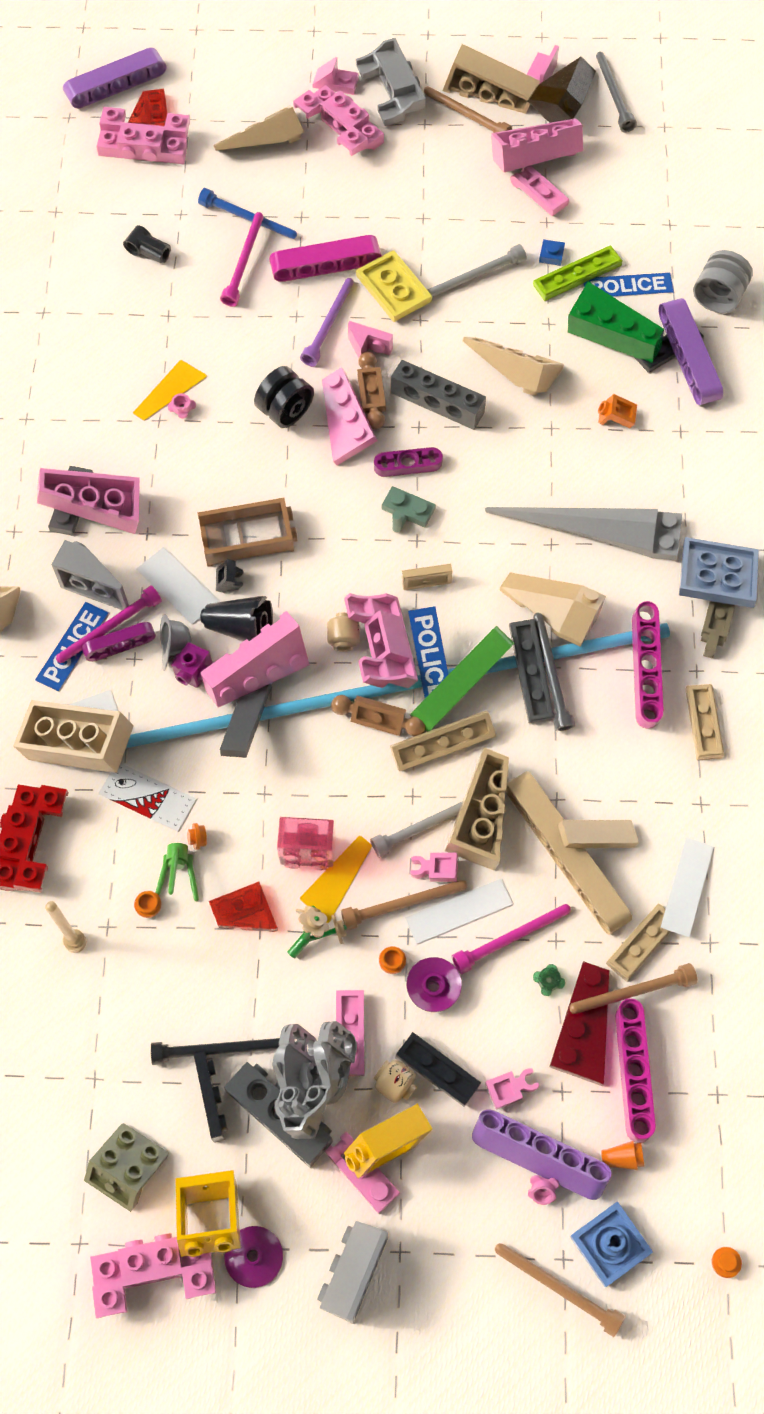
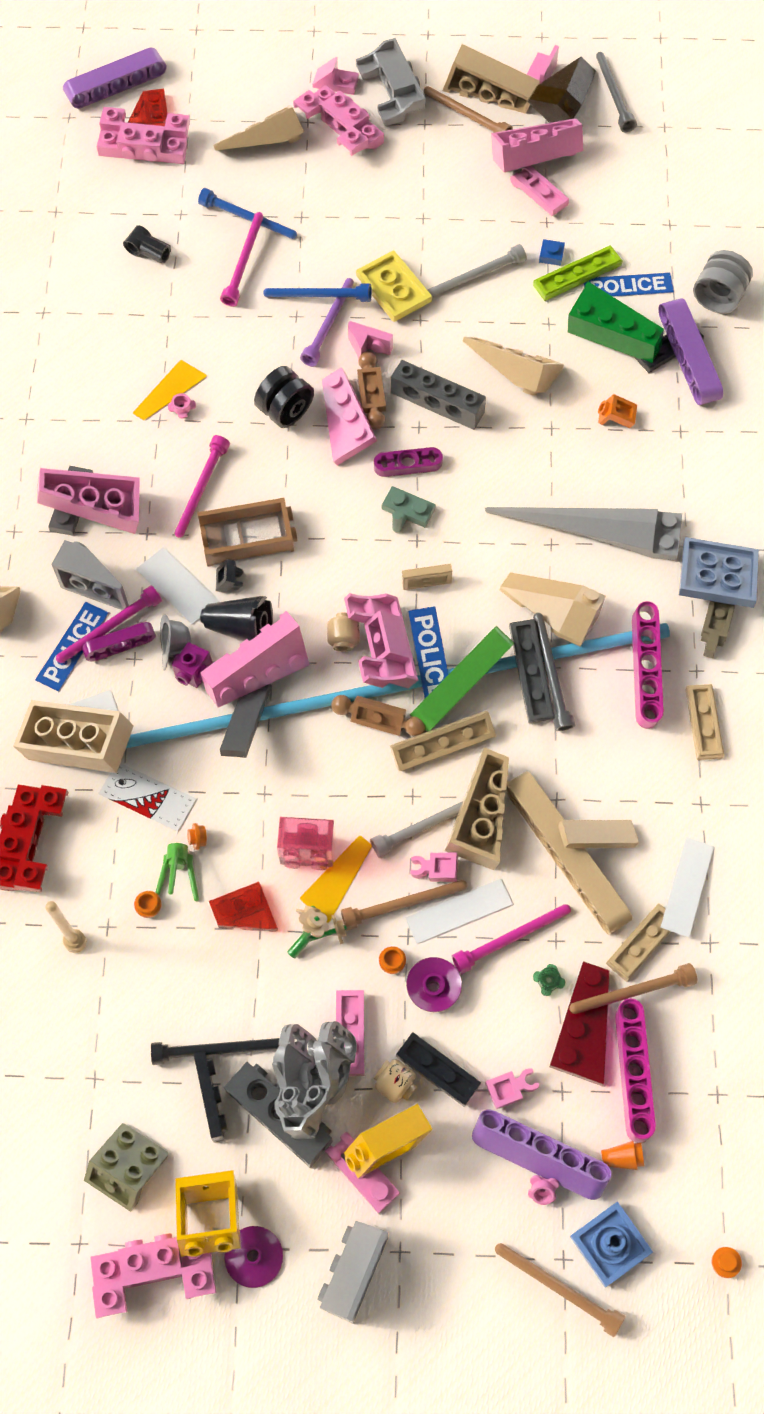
dark pink beam [269,235,382,282] -> none
none -> dark pink piece [174,435,230,538]
none -> blue piece [263,283,372,302]

